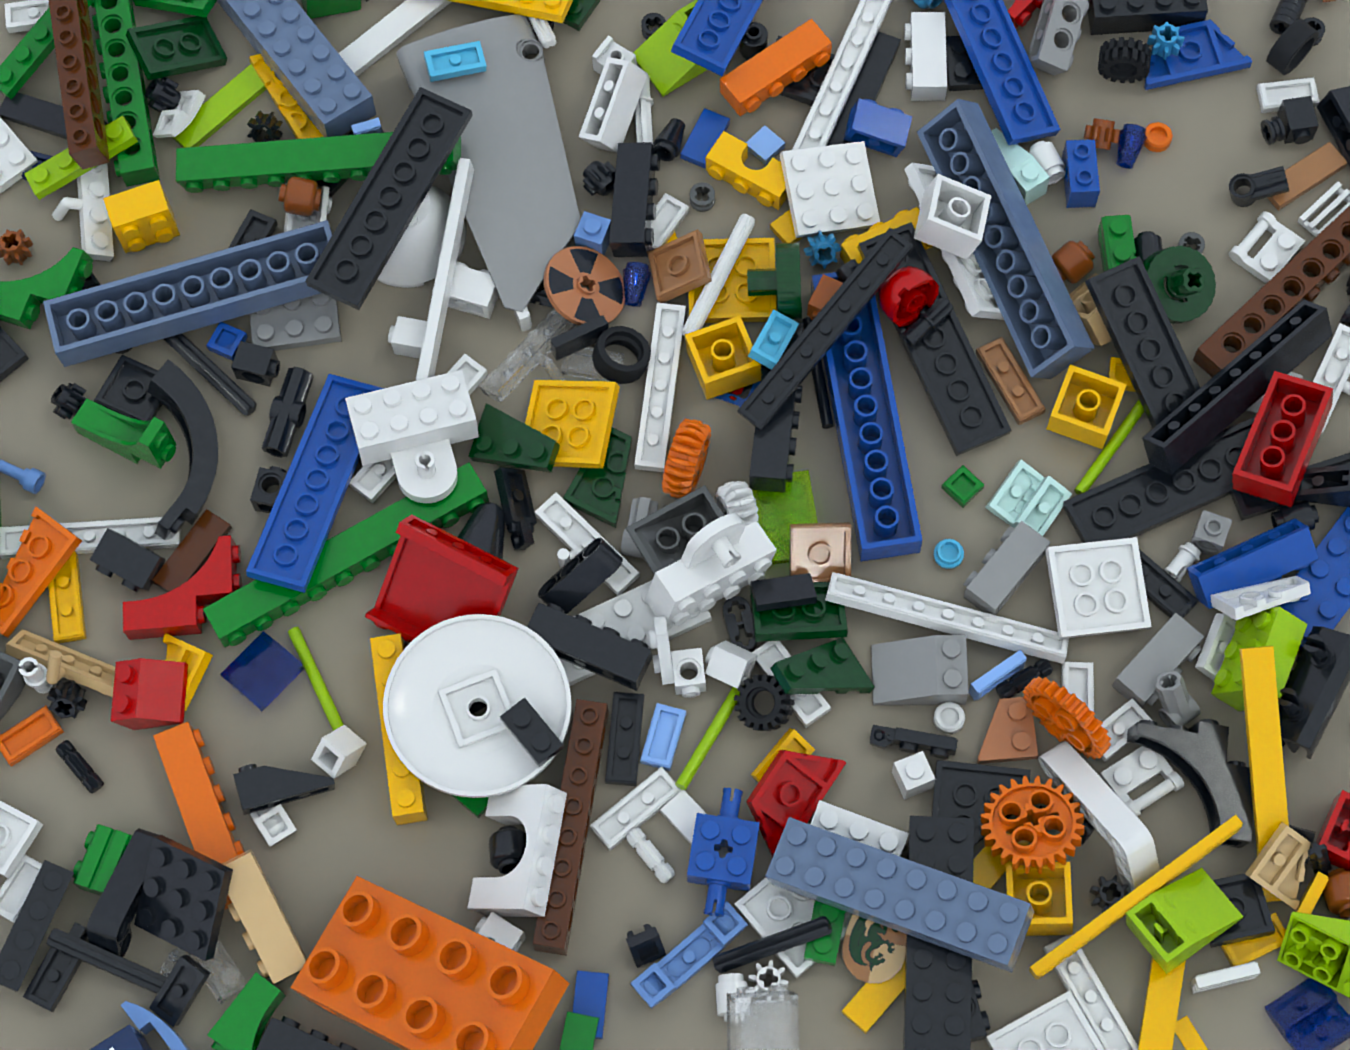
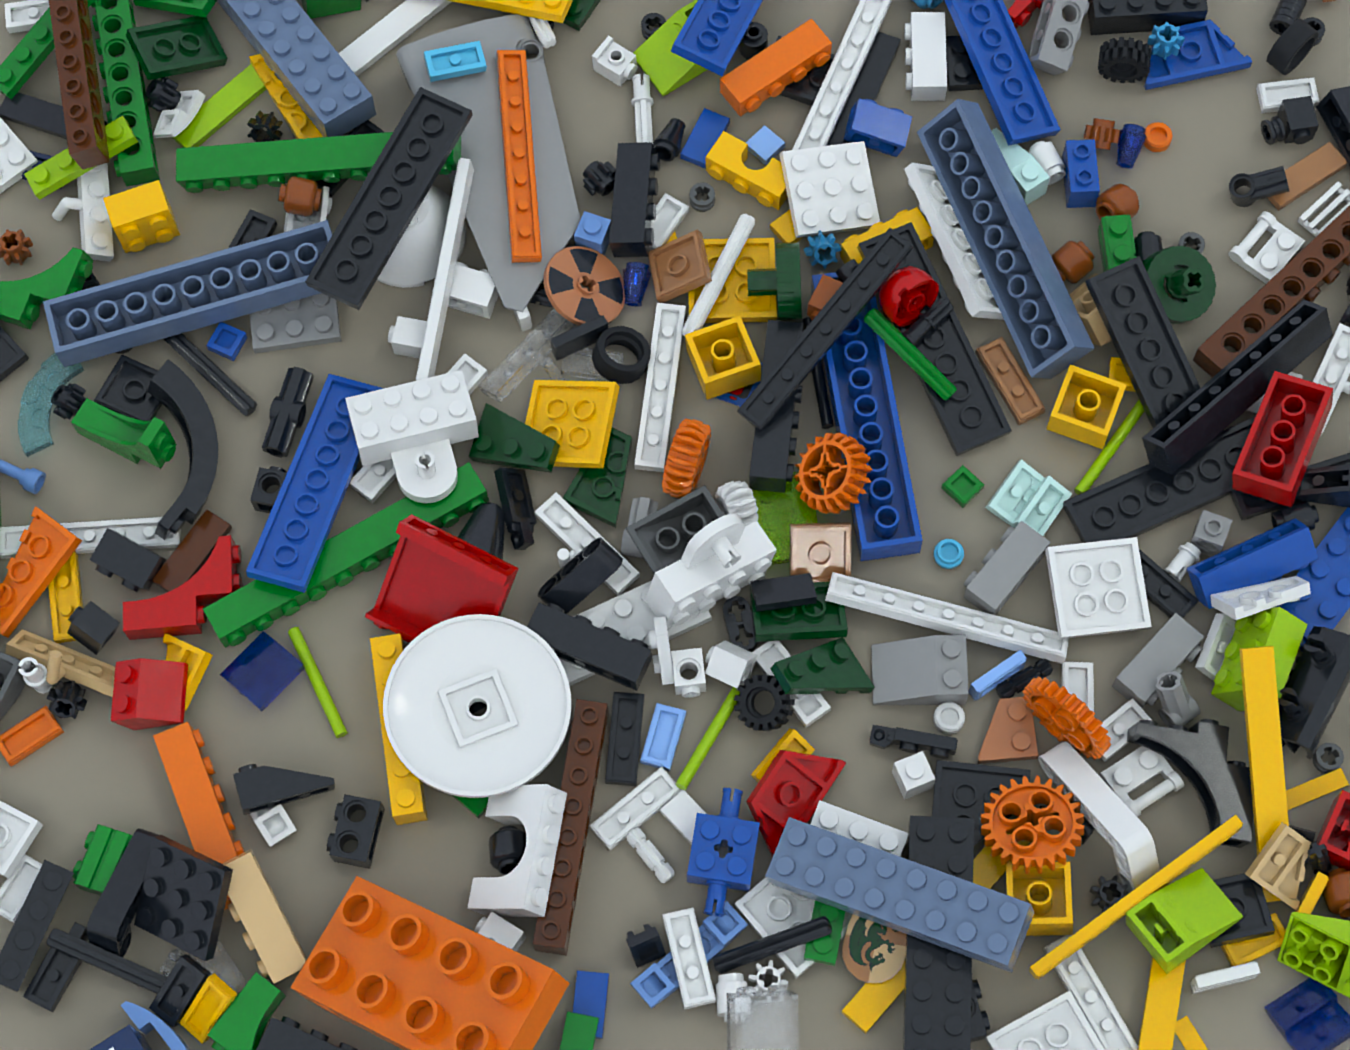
black axle [55,740,104,793] -> none
black brick [231,341,280,387] -> none
white brick [311,725,367,778] -> none
light blue tile [351,117,383,135] -> none
black plate [500,697,564,767] -> none
white brick [579,57,648,153] -> none
medium azure plate [747,309,799,370] -> none
white brick [914,174,991,260] -> none
none -> clear light blue tile [18,353,85,457]
none -> black brick [67,601,120,655]
none -> yellow tile [179,973,237,1043]
none -> black brick [327,794,385,869]
none -> orange tile [496,50,542,263]
none -> white tile [662,908,716,1010]
none -> orange gear [793,432,873,514]
none -> green axle [864,308,957,400]
none -> dark orange head [1096,183,1139,220]
none -> yellow piece [1286,768,1350,810]
none -> dark grey bush [1313,743,1344,774]

